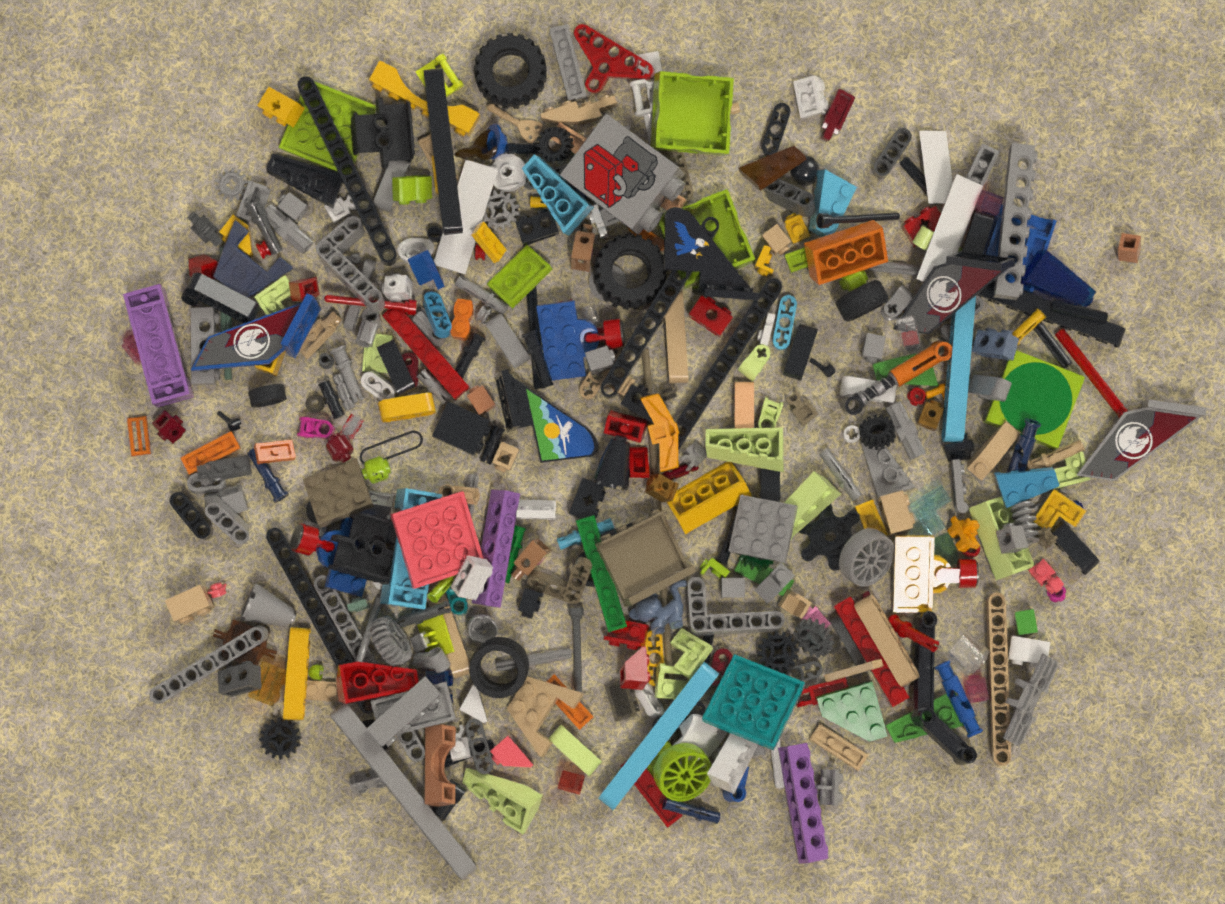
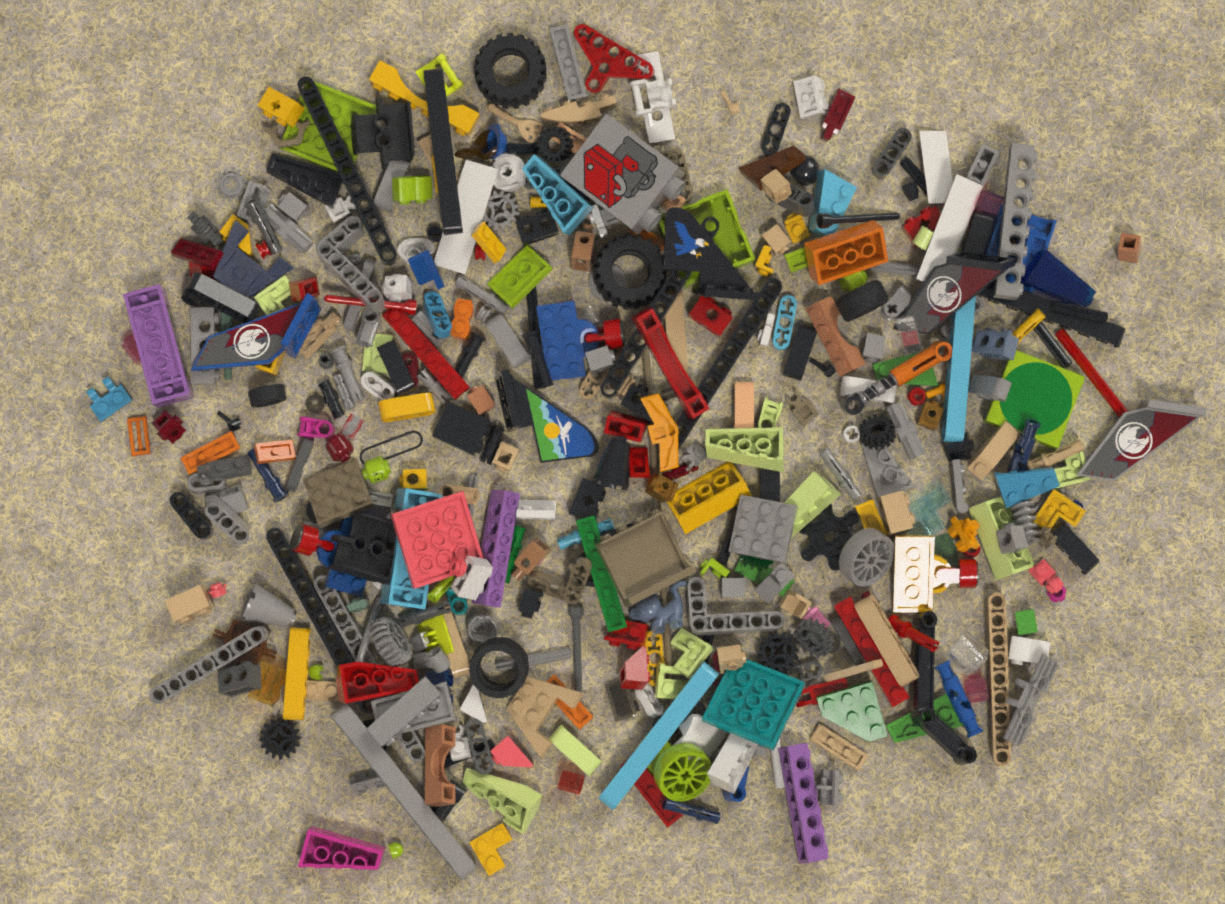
lime tile [650,71,734,156] -> none
yellowish green piece [738,344,770,382] -> none
none -> dark azure plate [86,377,133,422]
none -> dark red tile [171,238,224,269]
none -> dark tan helmet [263,121,310,148]
none -> dark grey beam [286,437,314,492]
none -> dark pink wedge [298,826,386,870]
none -> lime hinge [388,842,403,859]
none -> yellow brick [399,469,428,490]
none -> coral plate [449,557,467,577]
none -> yellow plate [469,823,512,876]
none -> red arch [631,308,710,419]
none -> tan brick [717,645,746,674]
none -> tan brick [760,169,792,204]
none -> nougat arch [805,296,866,377]
none -> black hose [901,181,919,201]

